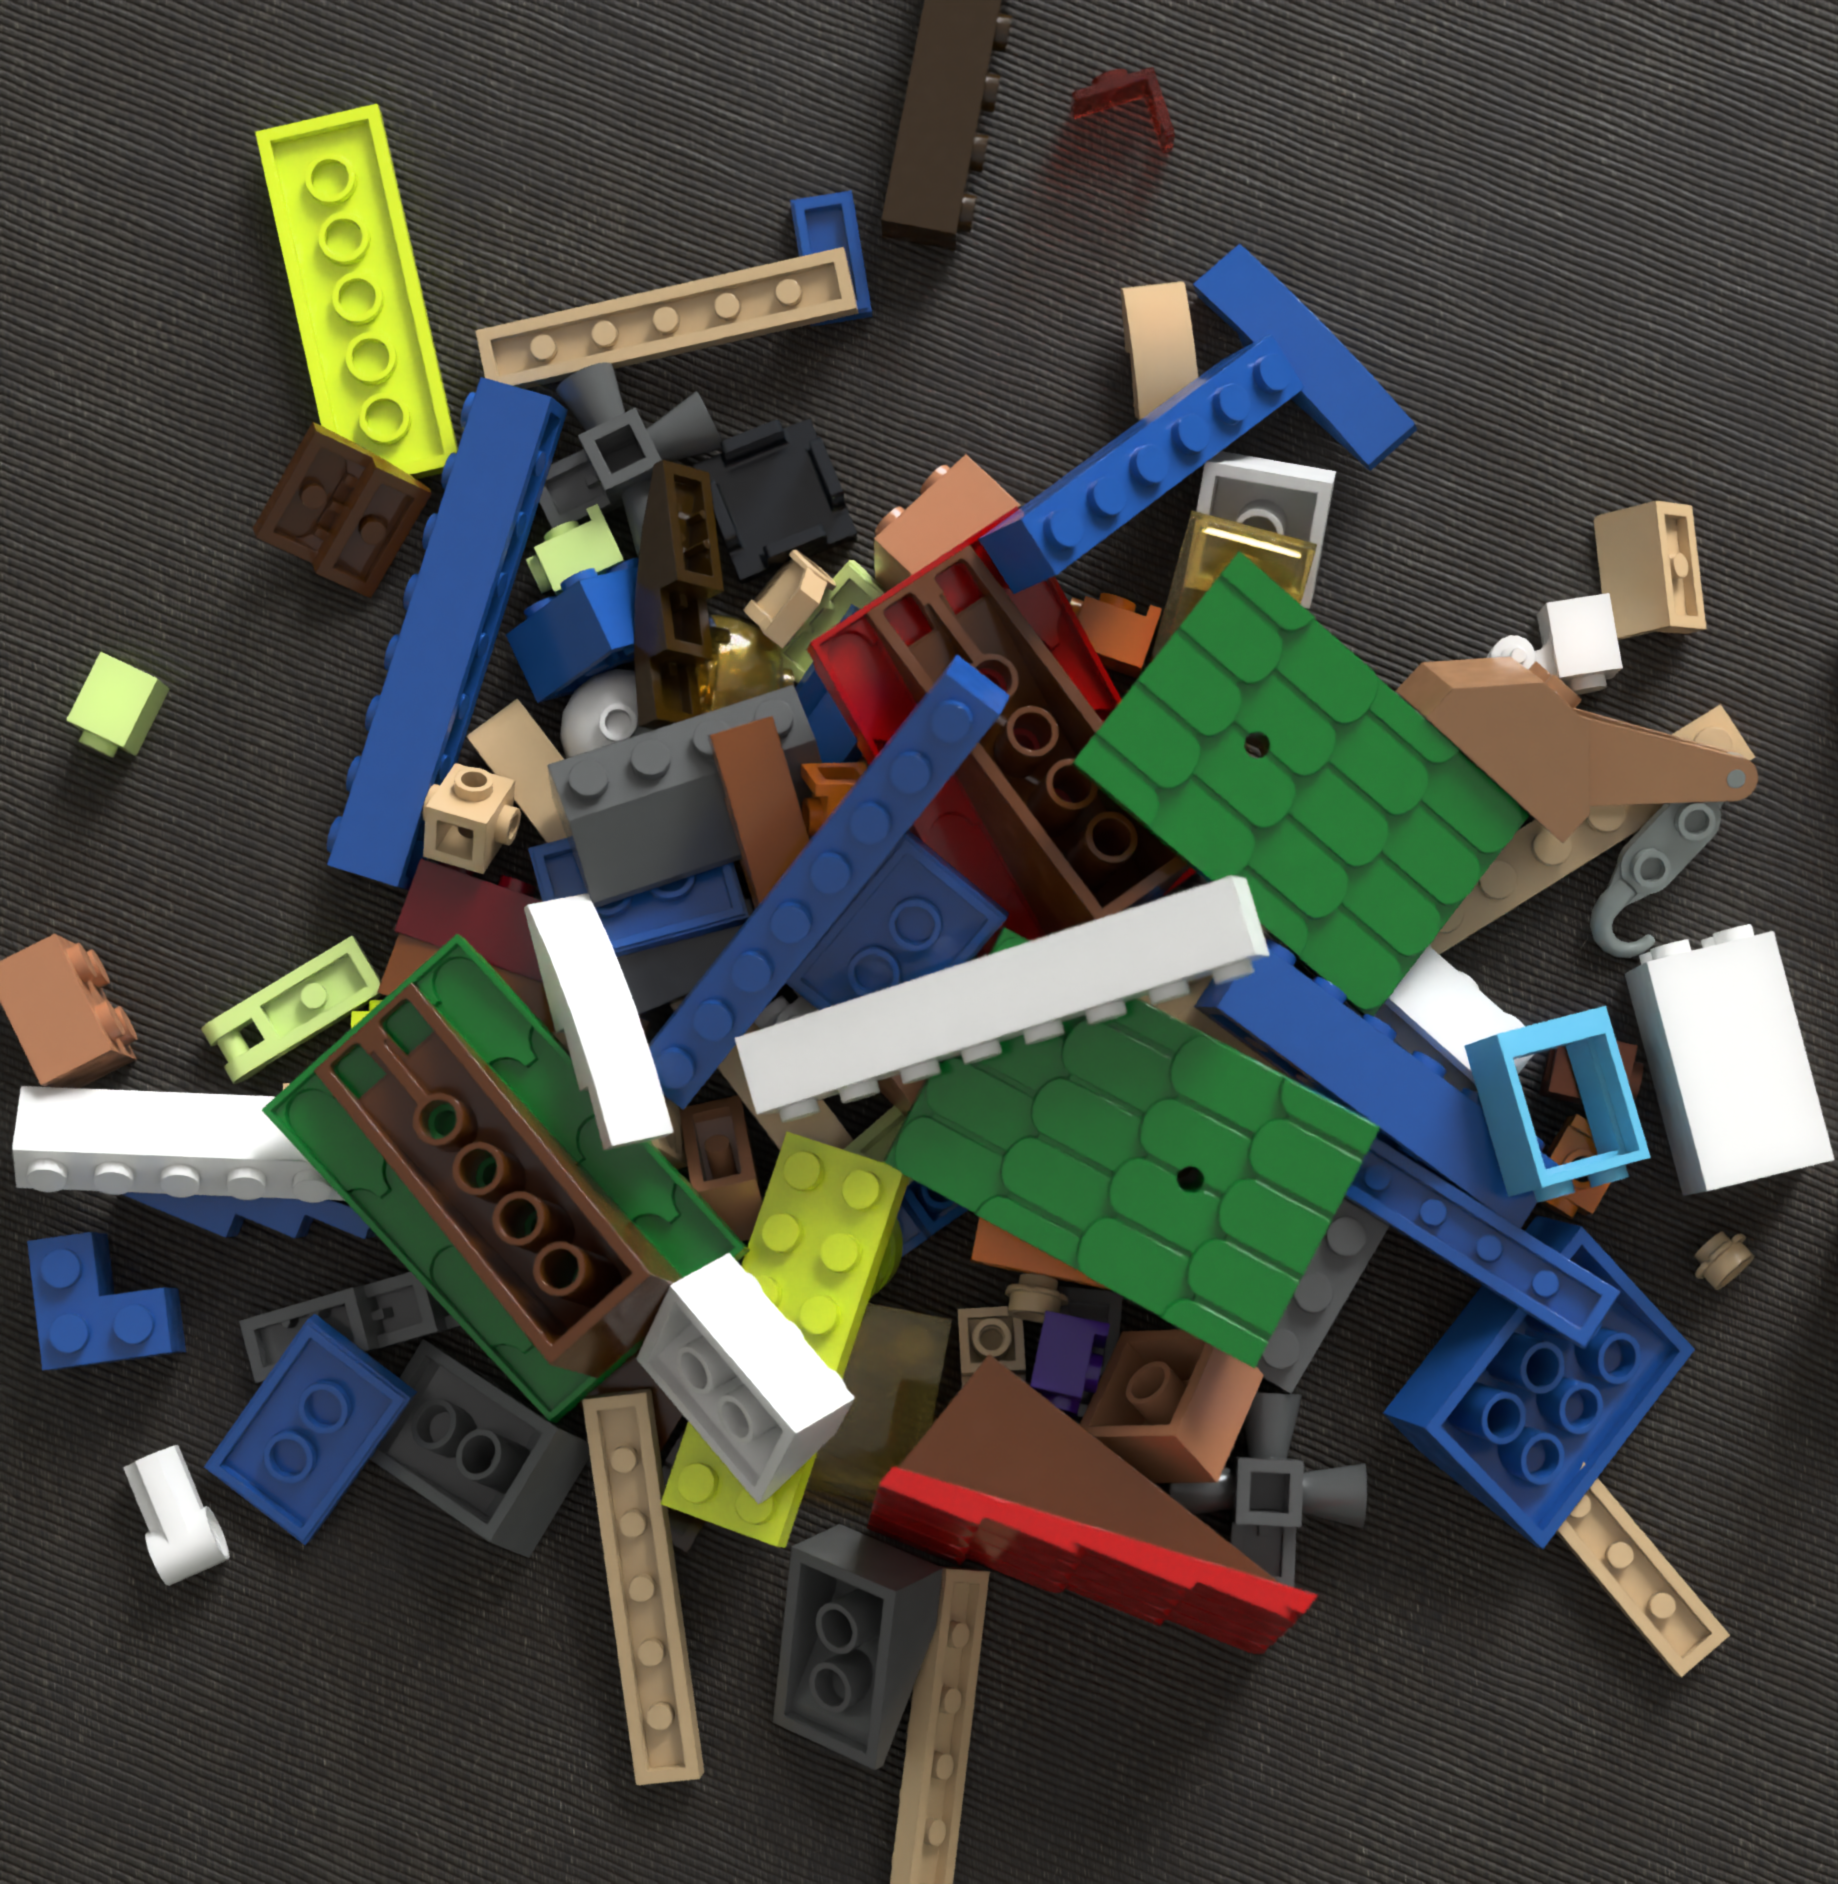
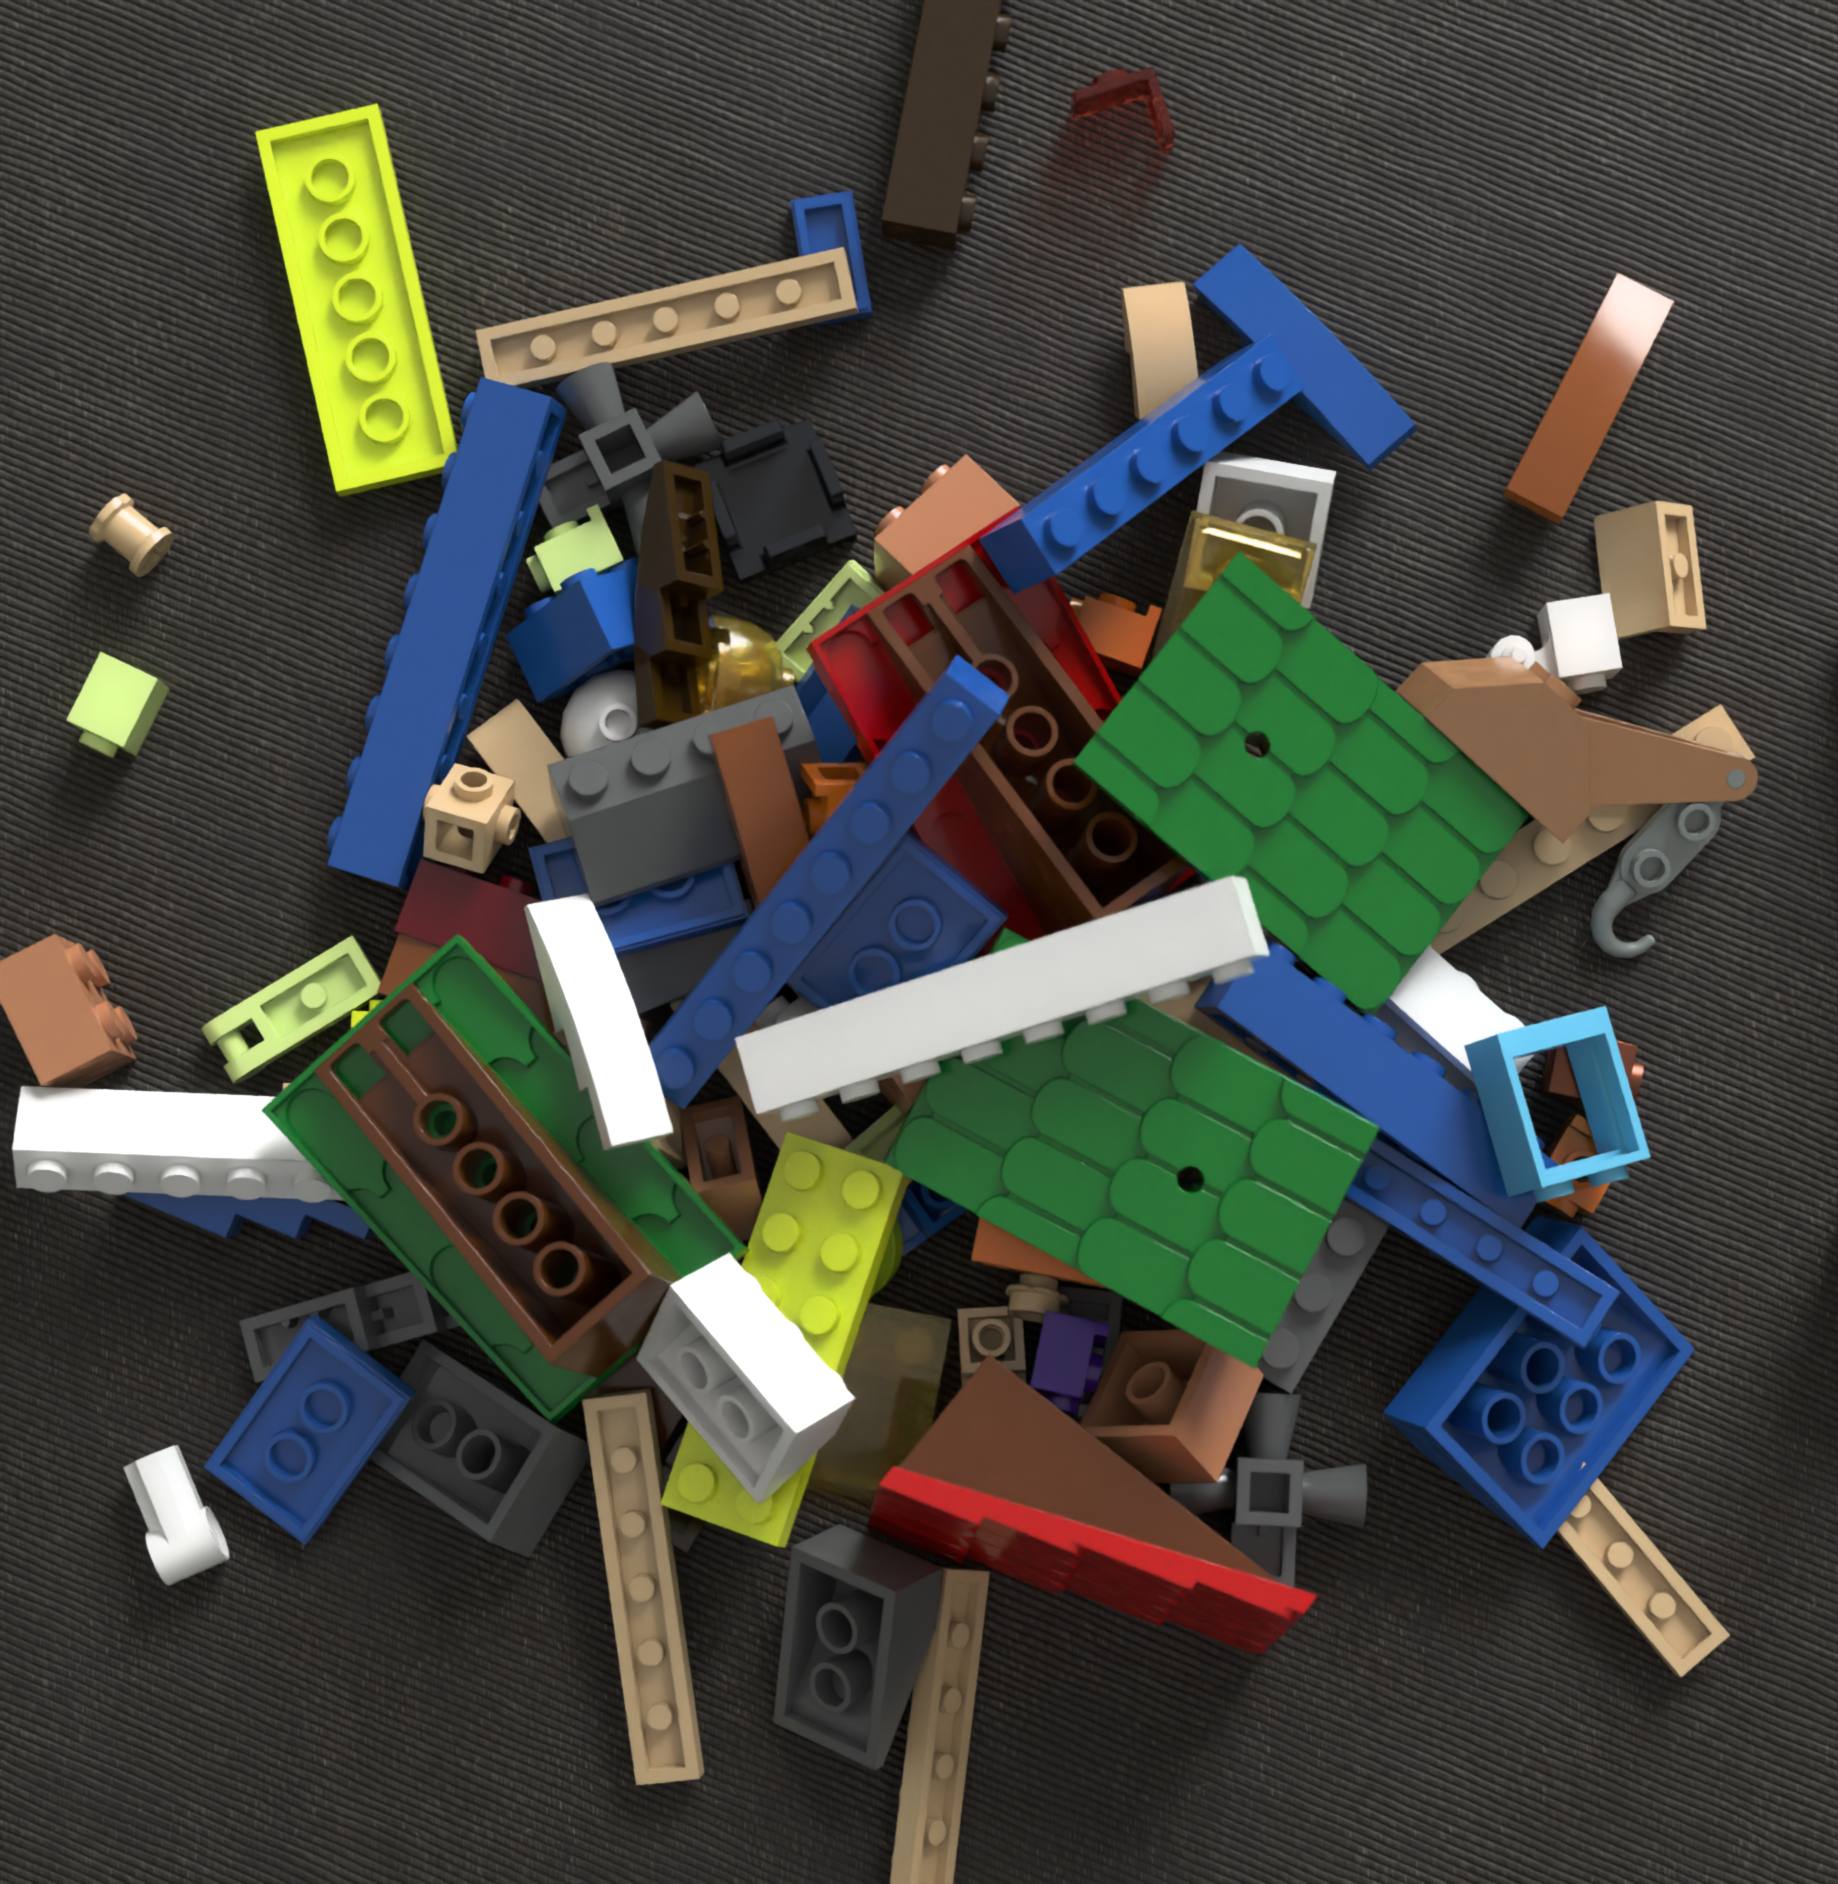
blue brick [27,1232,186,1370] -> none
reddish brown slope [253,422,432,598] -> none
tan piece [743,550,836,649] -> none
white brick [1625,924,1835,1196] -> none
tan plate [1694,1231,1755,1290] -> none
none -> tan bush [88,493,175,577]
none -> dark orange slope [1503,273,1674,524]

